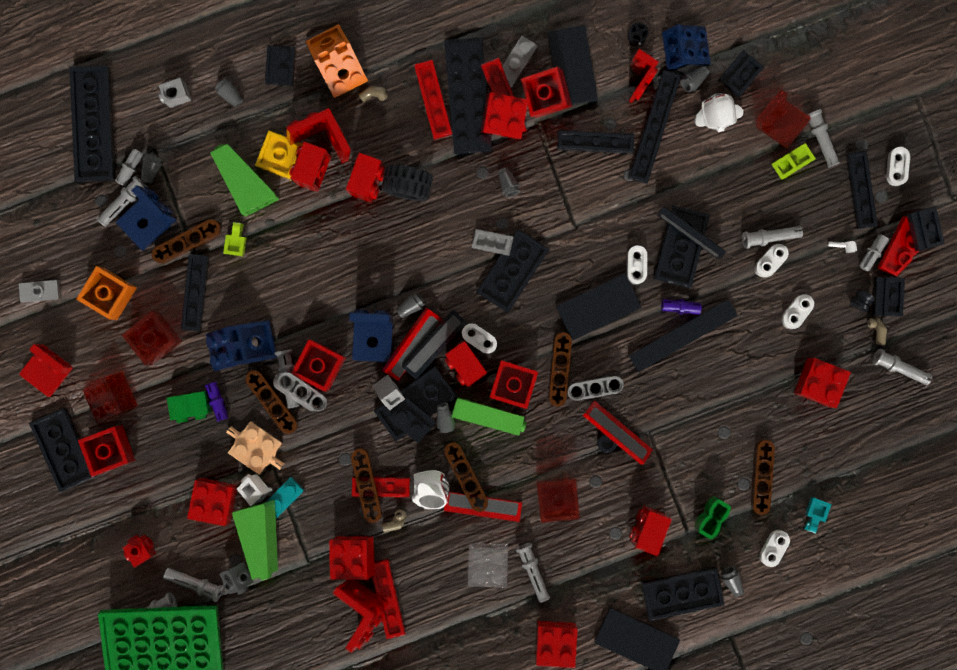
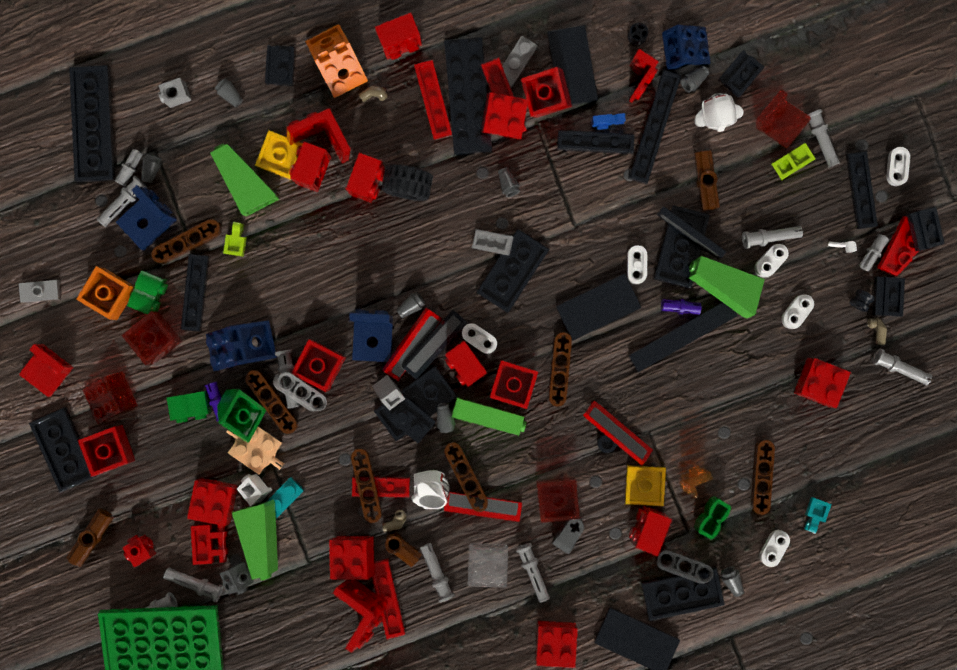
light grey beam [567,376,623,400] -> none
none -> reddish brown piece [66,509,114,567]
none -> green brick [127,271,168,315]
none -> red plate [191,524,229,565]
none -> green slope [217,389,266,443]
none -> red brick [375,13,422,60]
none -> reddish brown piece [385,532,422,568]
none -> light grey pin [420,543,455,603]
none -> dark grey piece [551,515,584,554]
none -> blue plate [591,113,626,130]
none -> yellow tile [625,465,666,506]
none -> dark grey beam [656,550,713,584]
none -> clear orange bracket [680,466,713,498]
none -> bright green slope [689,256,765,318]
none -> reddish brown piece [694,150,720,211]

